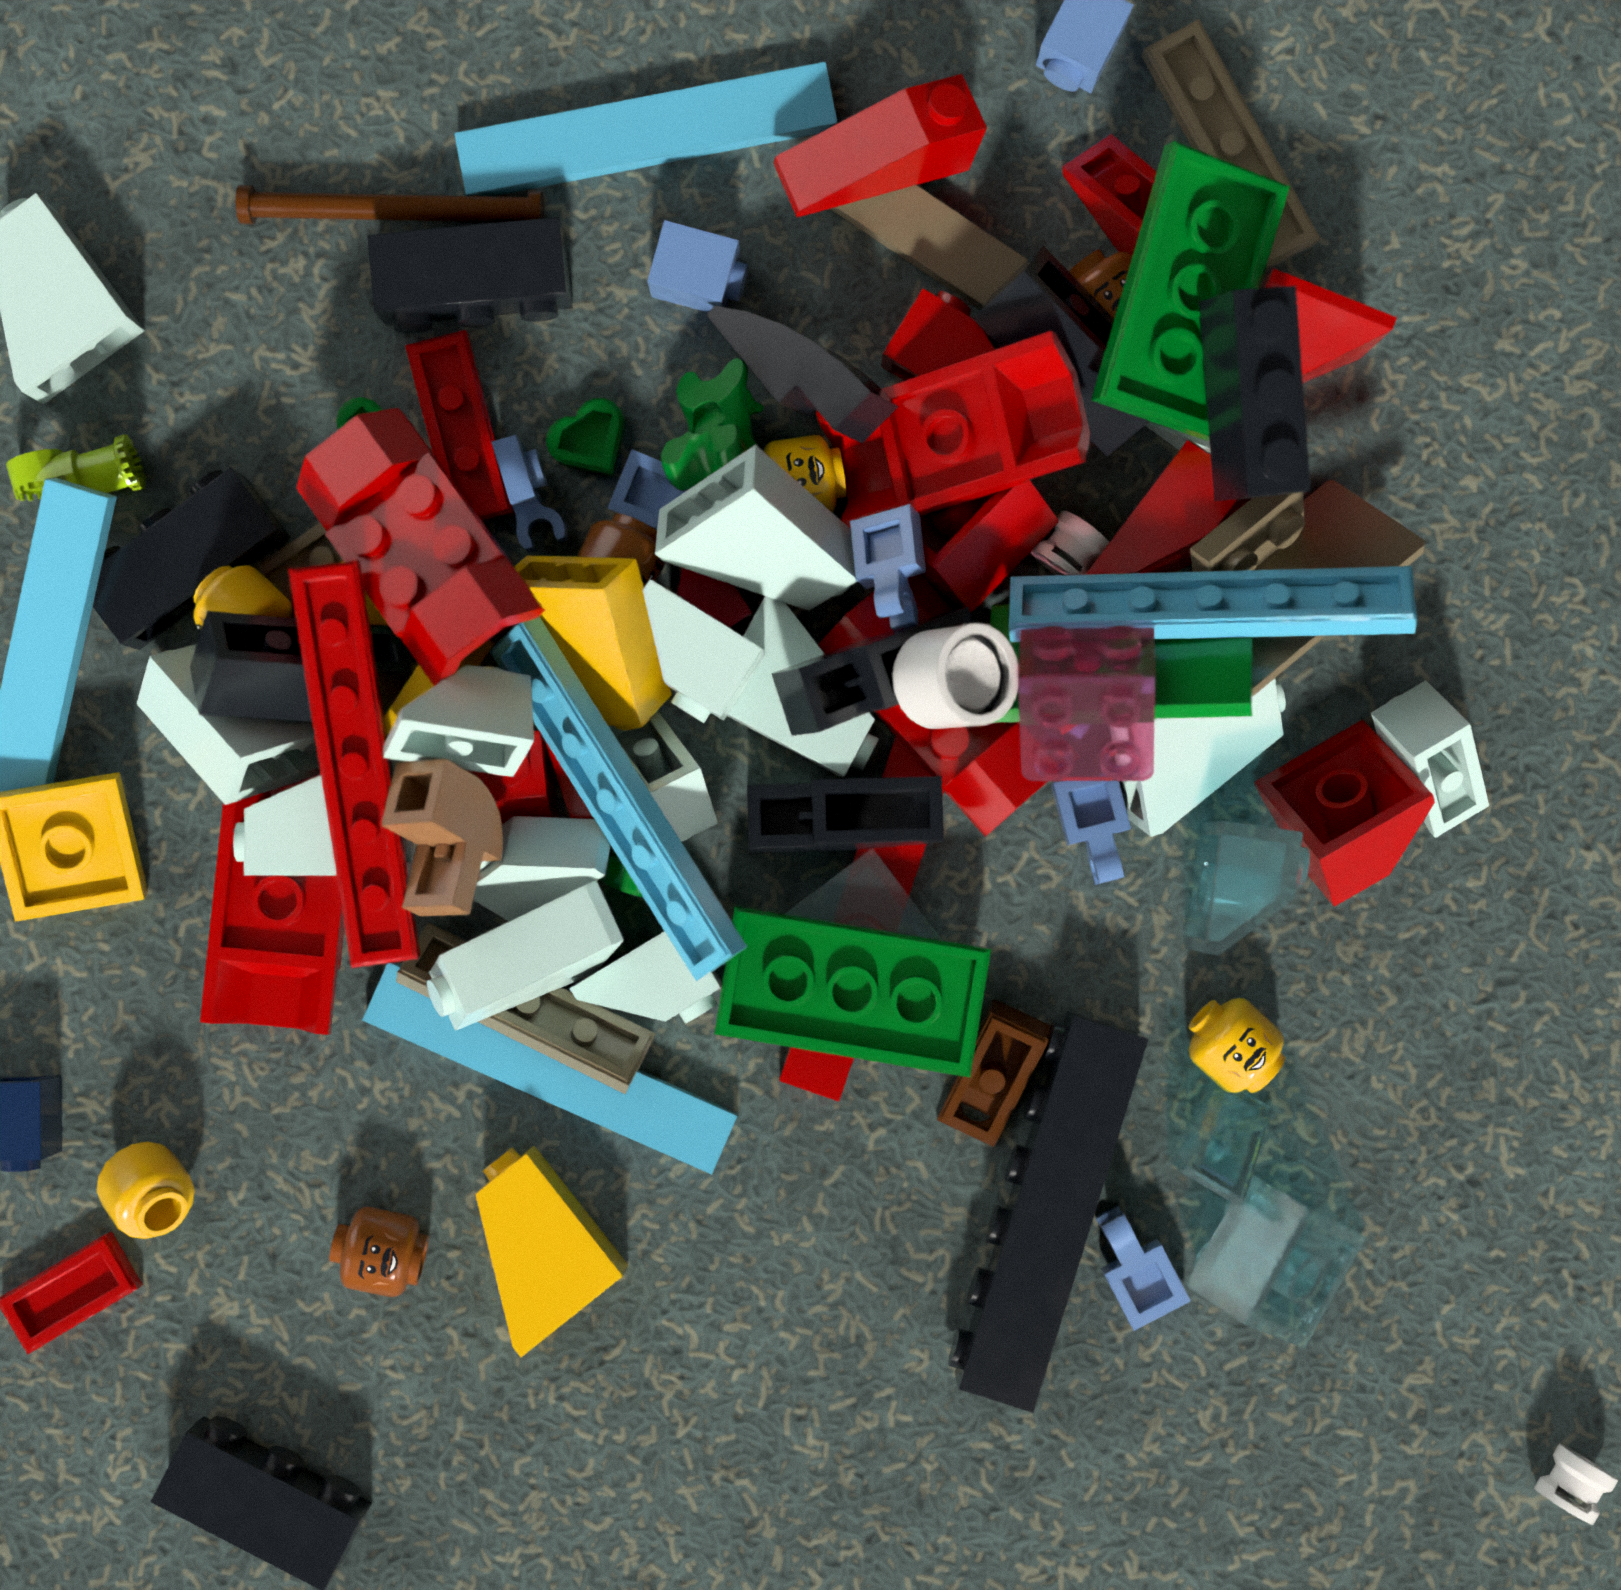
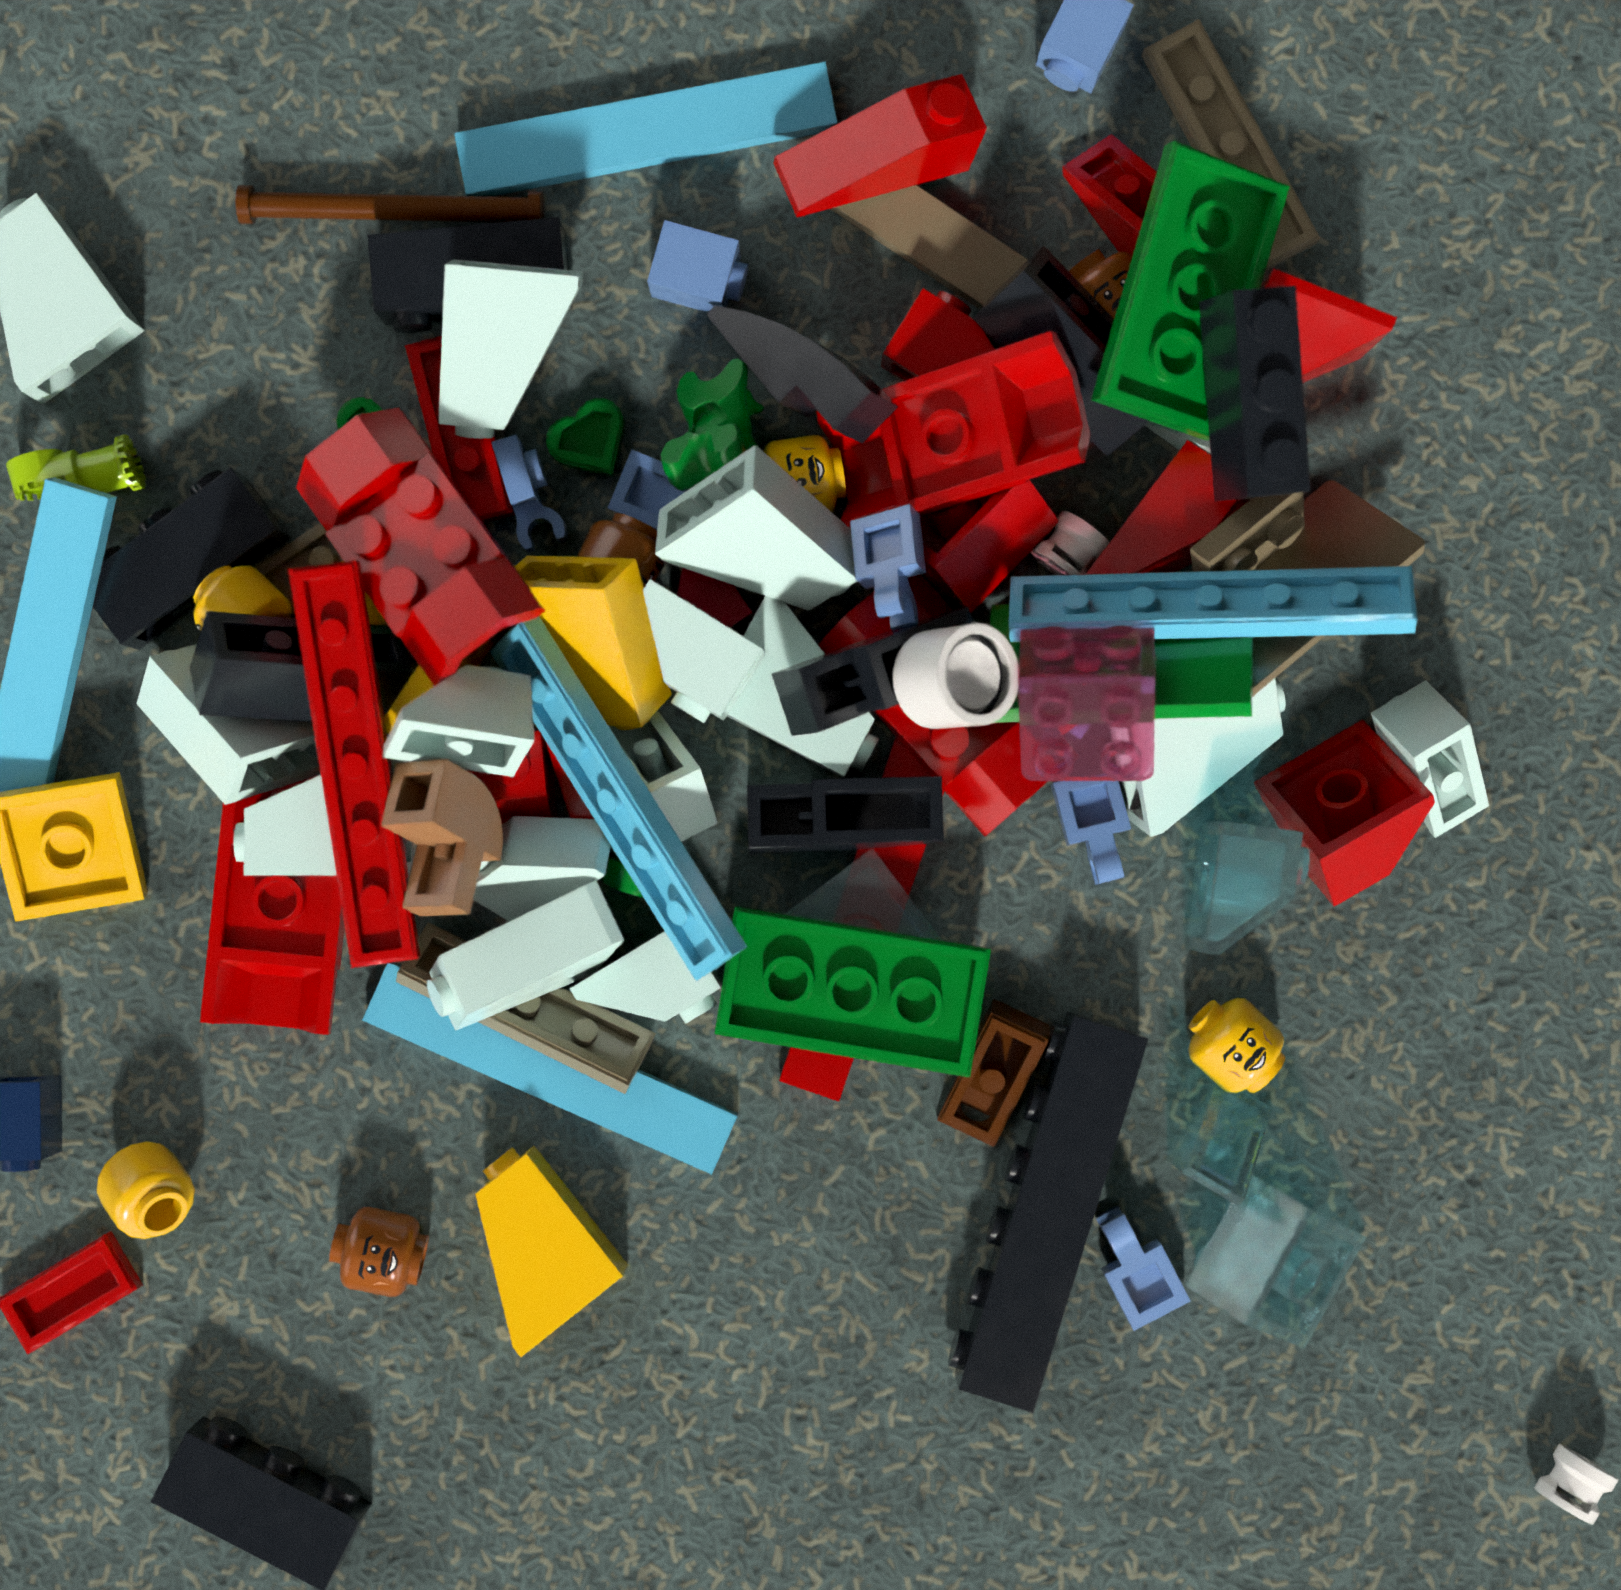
none -> light aqua slope [439,259,583,438]

